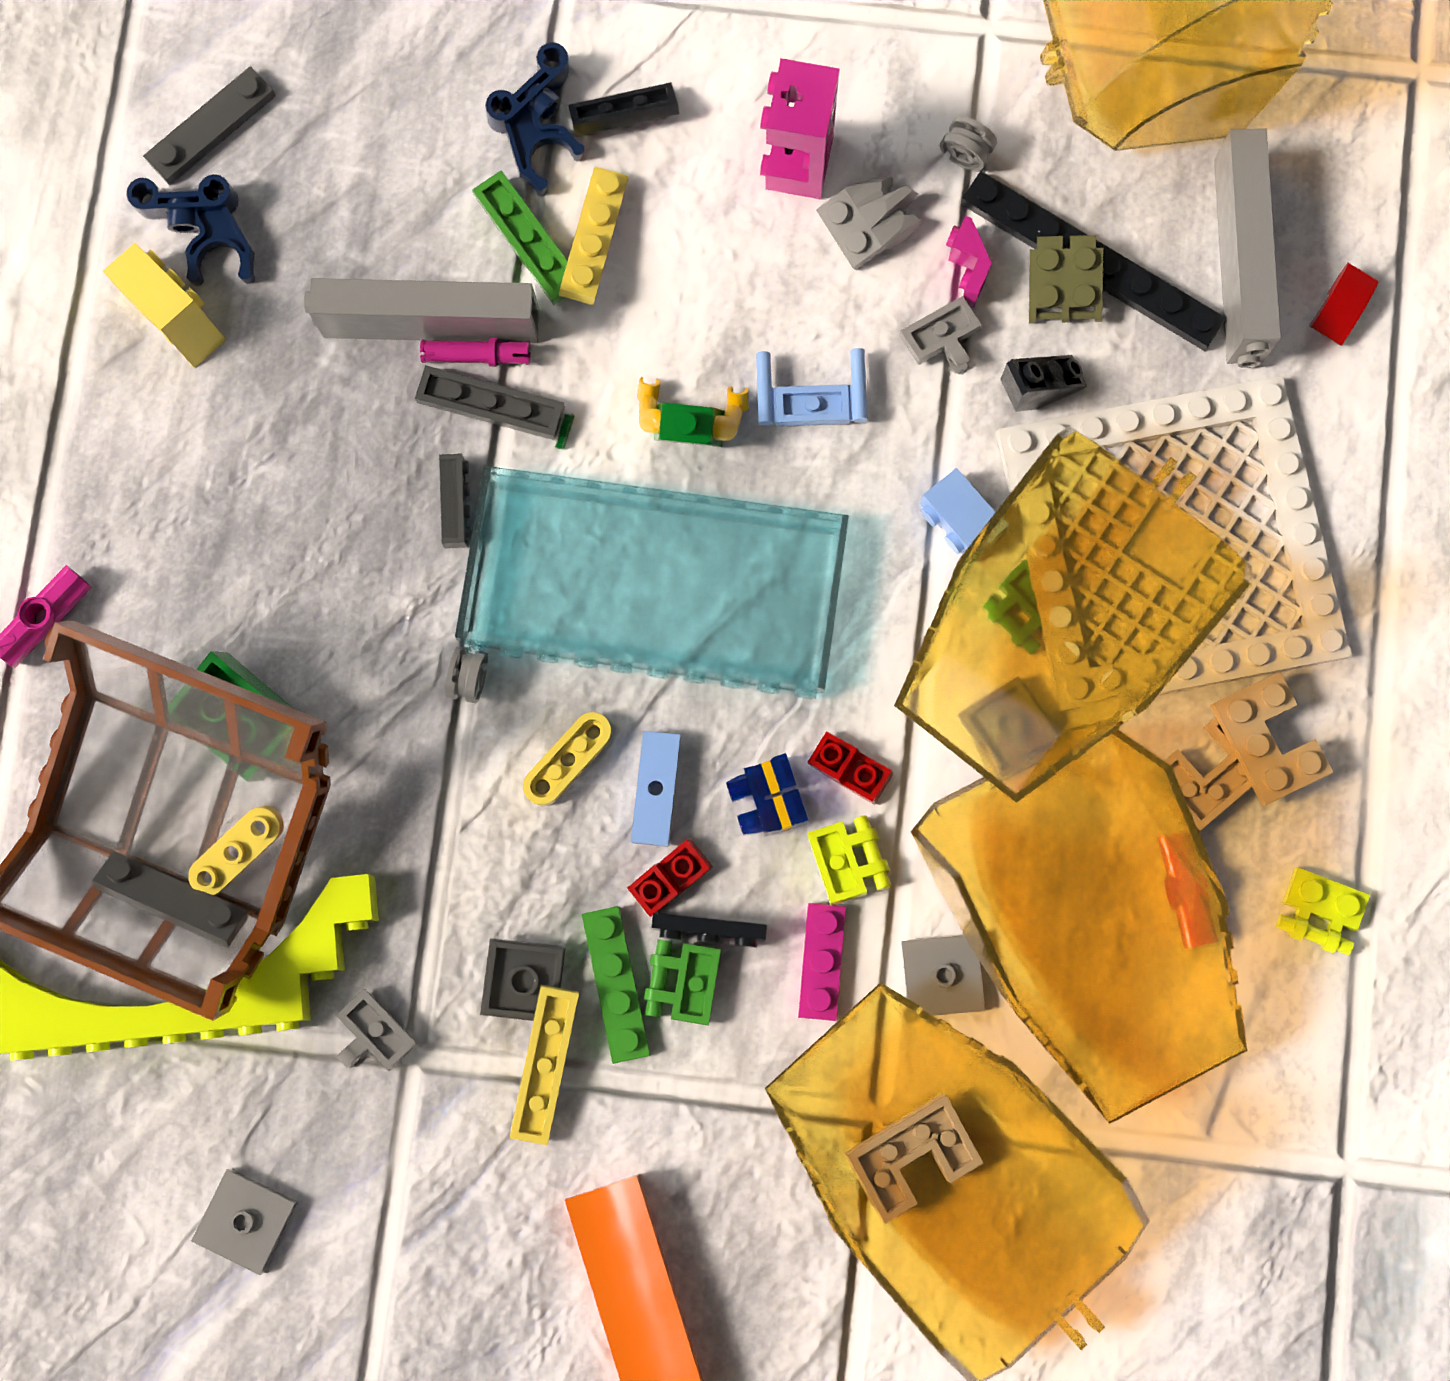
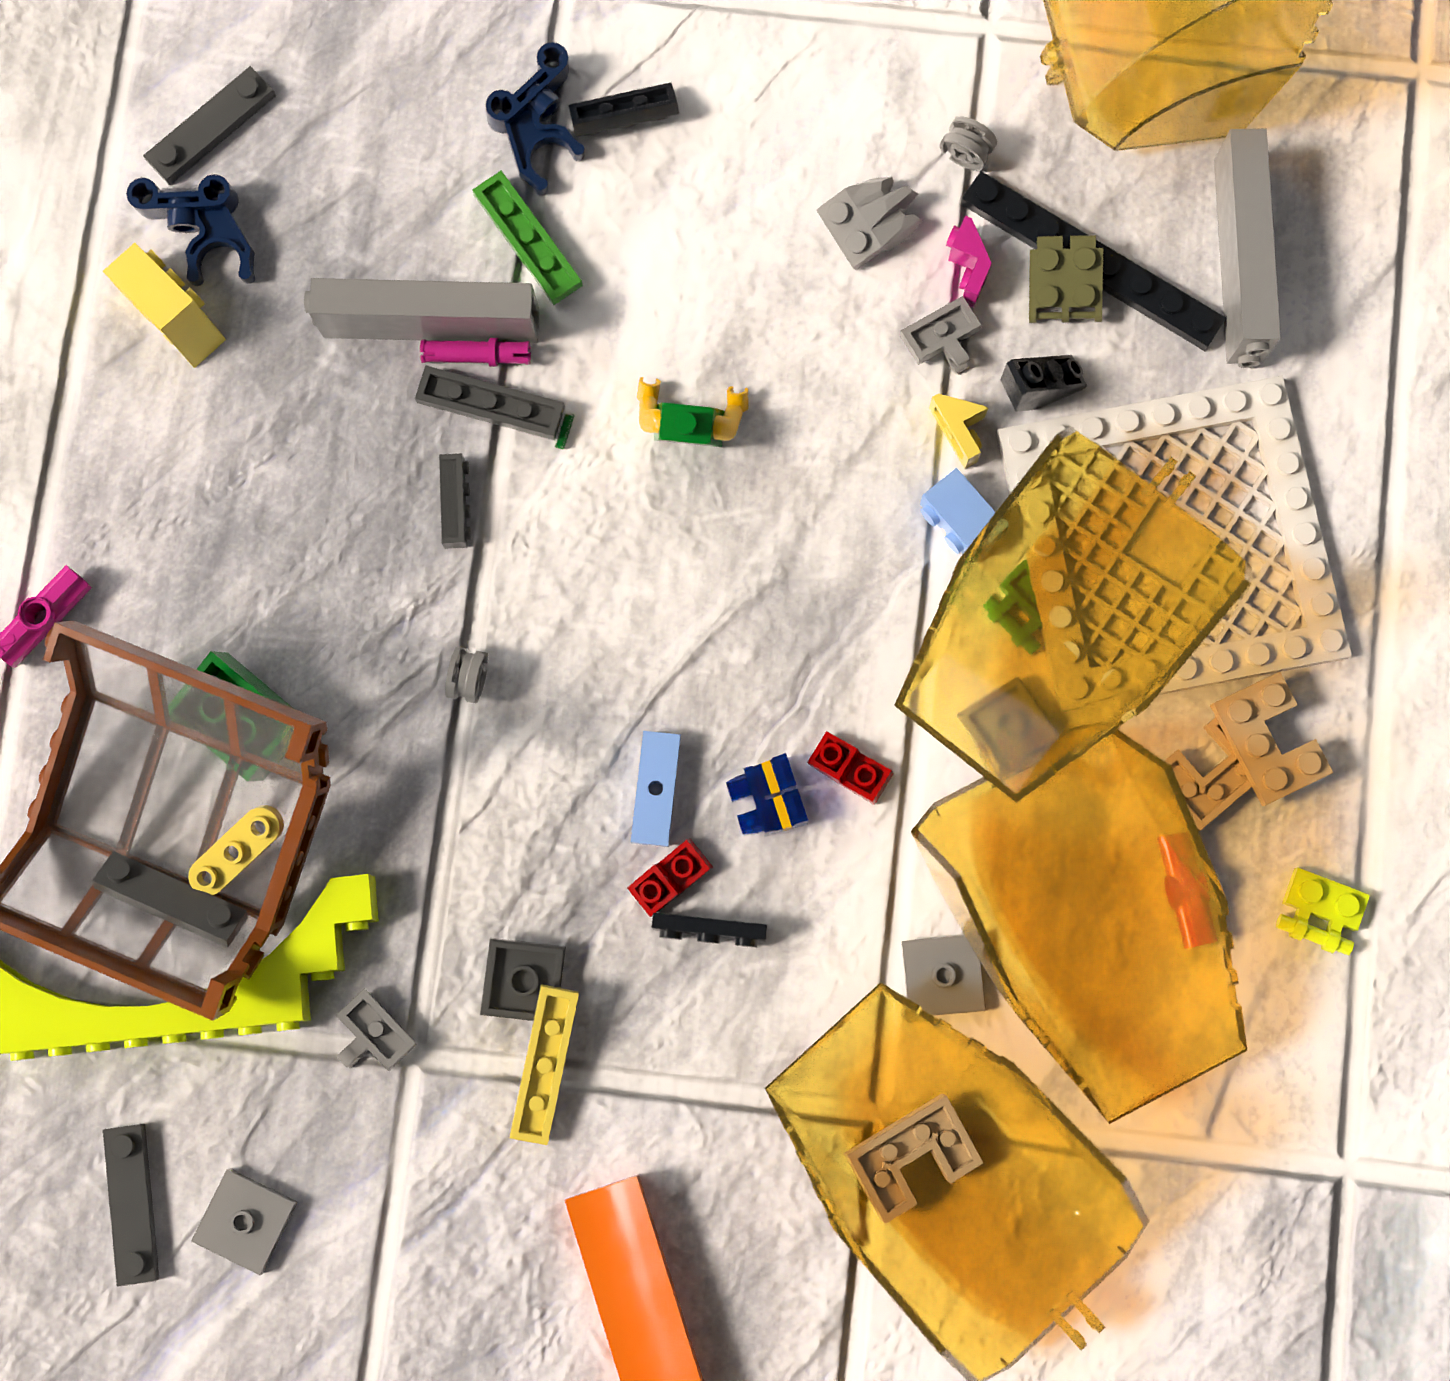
clear light blue windscreen [455,465,849,699] -> none
light yellow plate [523,712,612,806] -> none
light yellow plate [559,166,628,305] -> none
bright green plate [581,906,651,1064] -> none
bright green plate [644,939,721,1026] -> none
light blue plate [756,348,868,426] -> none
dark pink plate [760,58,840,200] -> none
dark pink plate [798,903,846,1021] -> none
neon yellow plate [807,815,892,906] -> none
red slope [1309,262,1379,346] -> none
none -> dark grey plate [103,1124,160,1287]
none -> light yellow slope [929,393,988,469]

